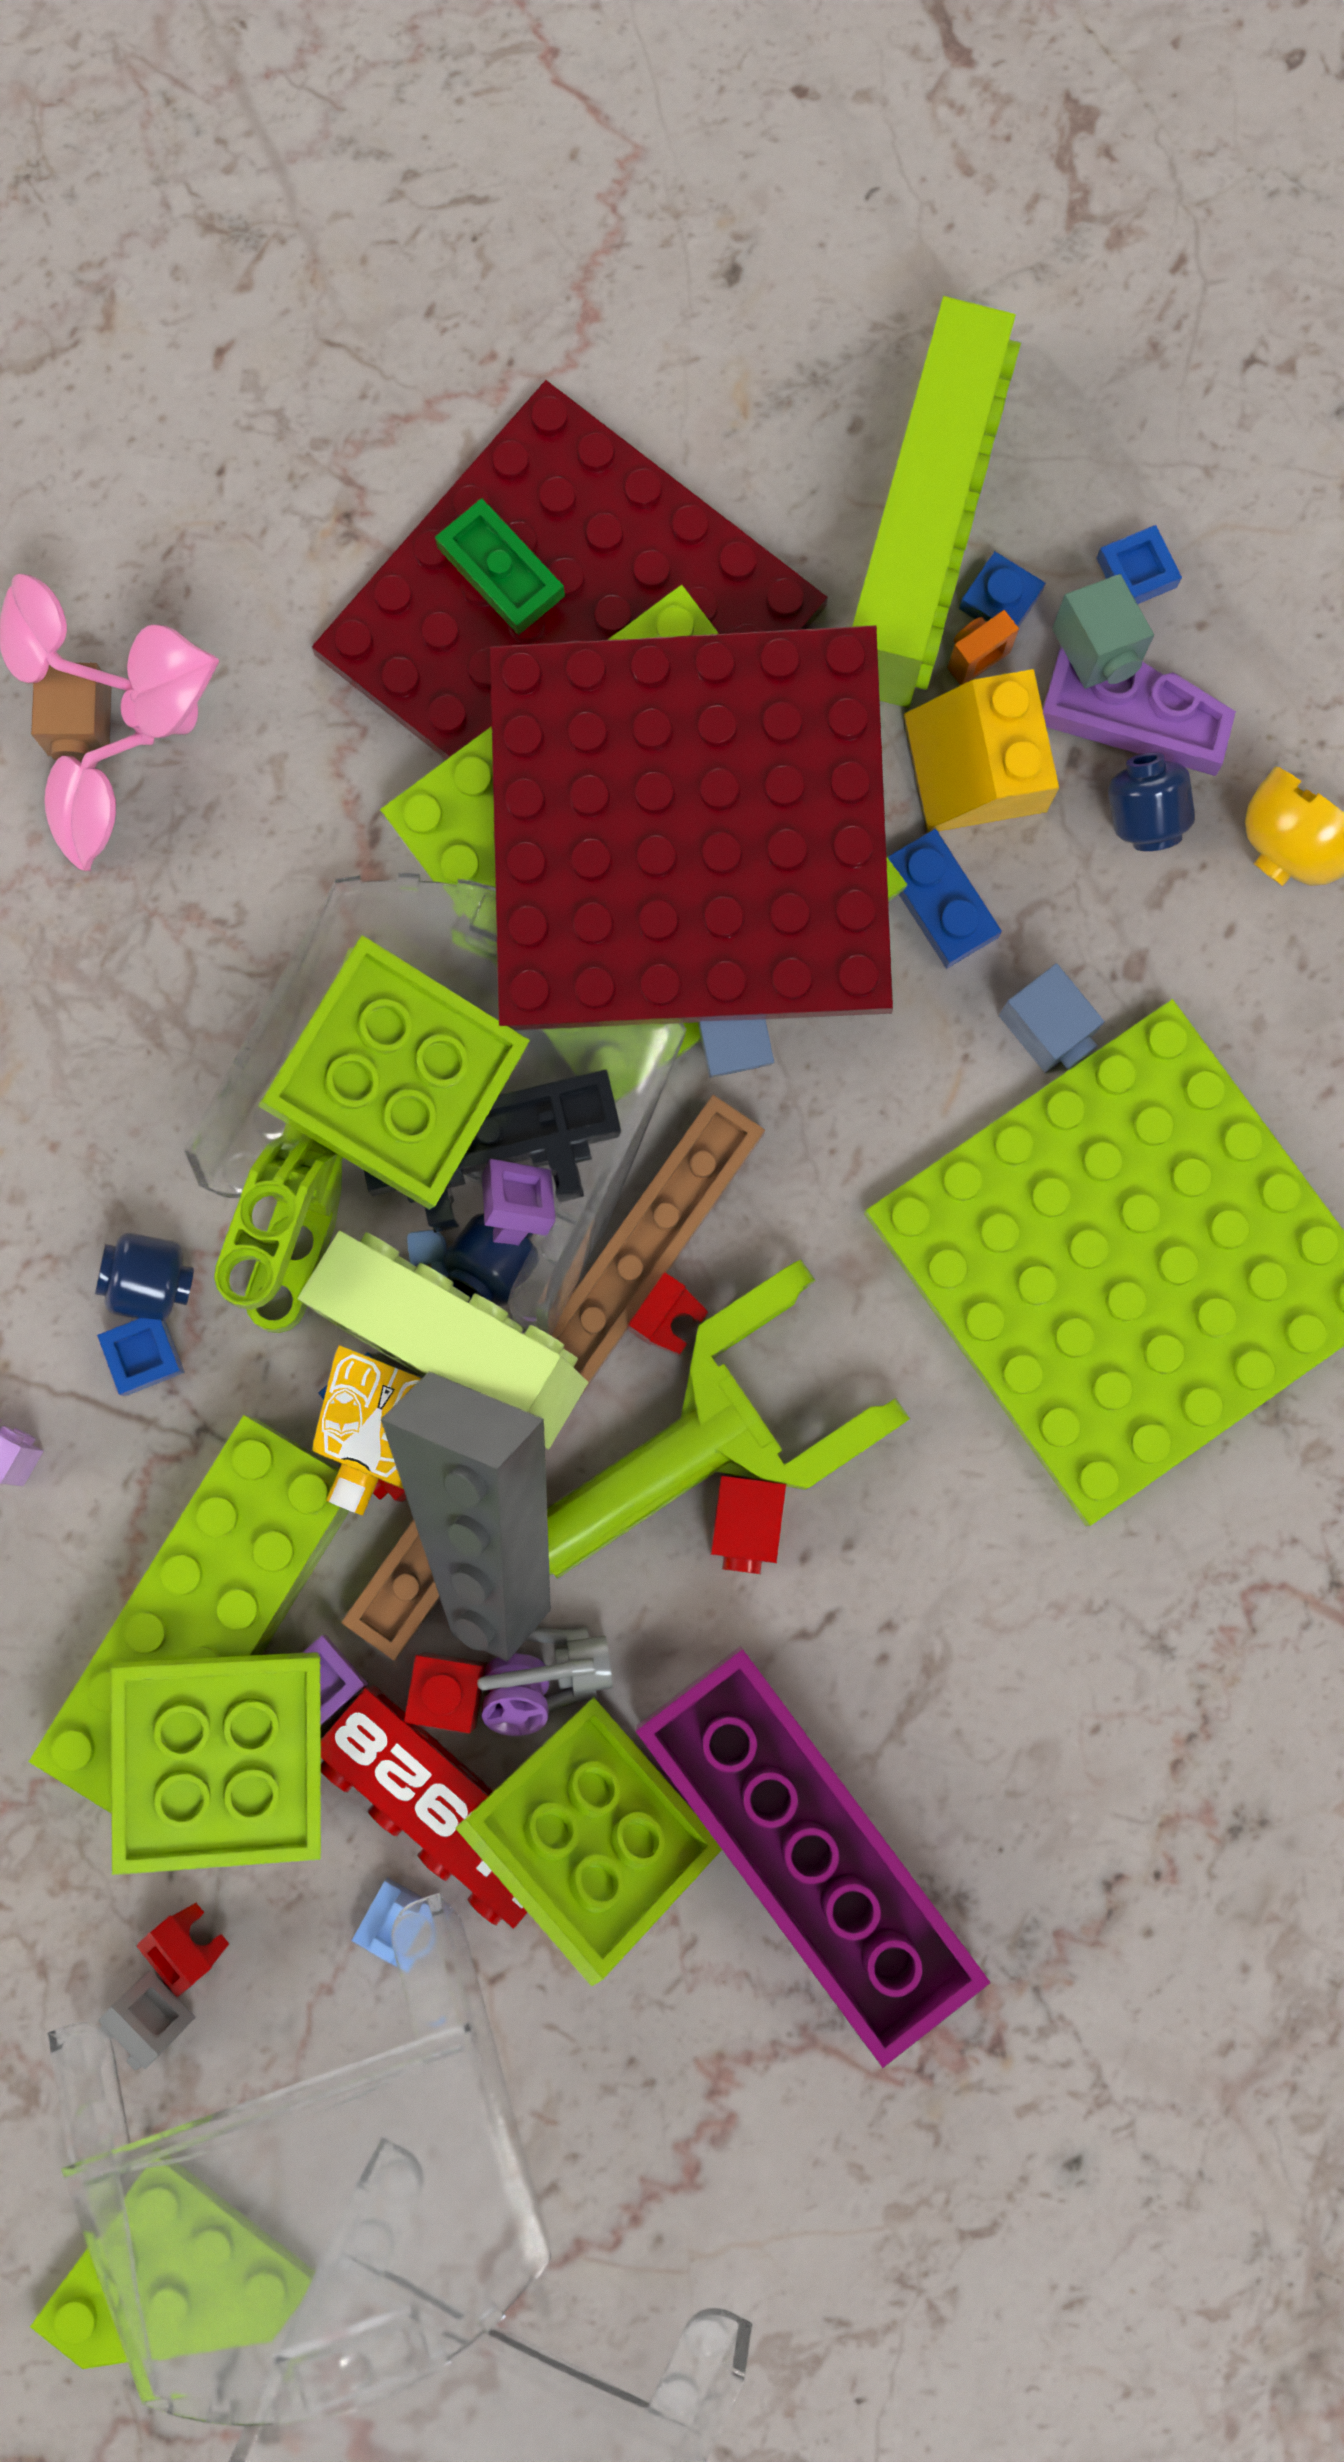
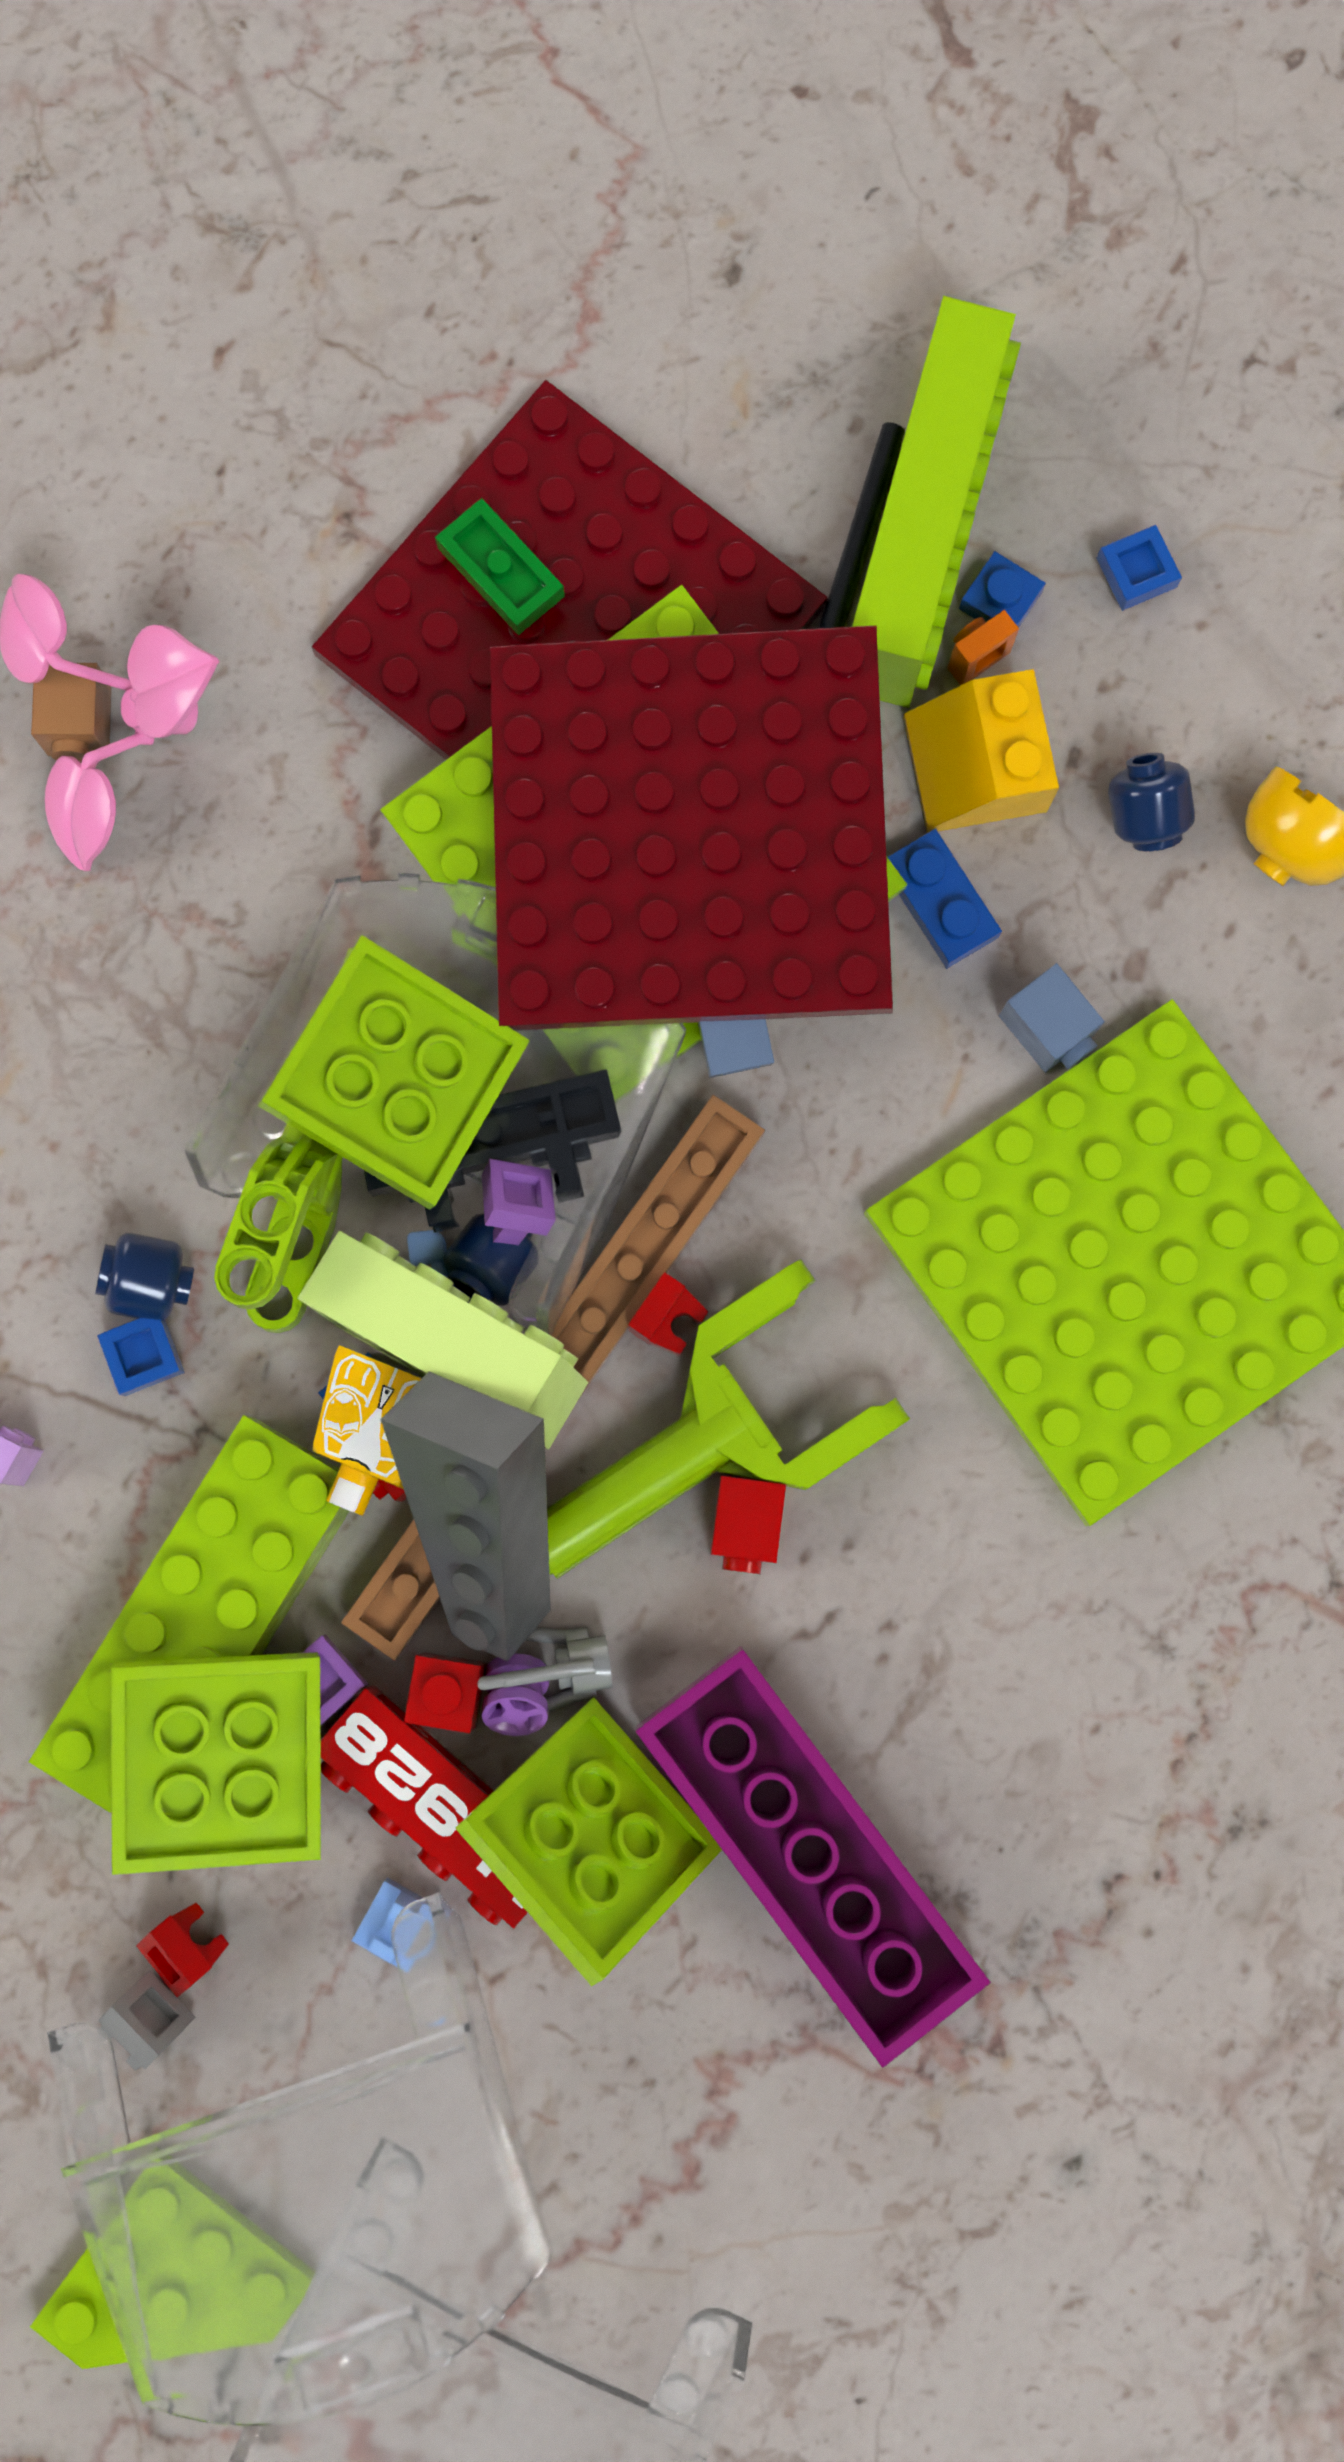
medium lavender wing [1042,645,1236,776] -> none
sand green brick [1052,574,1154,689] -> none
none -> black bar [819,422,905,629]

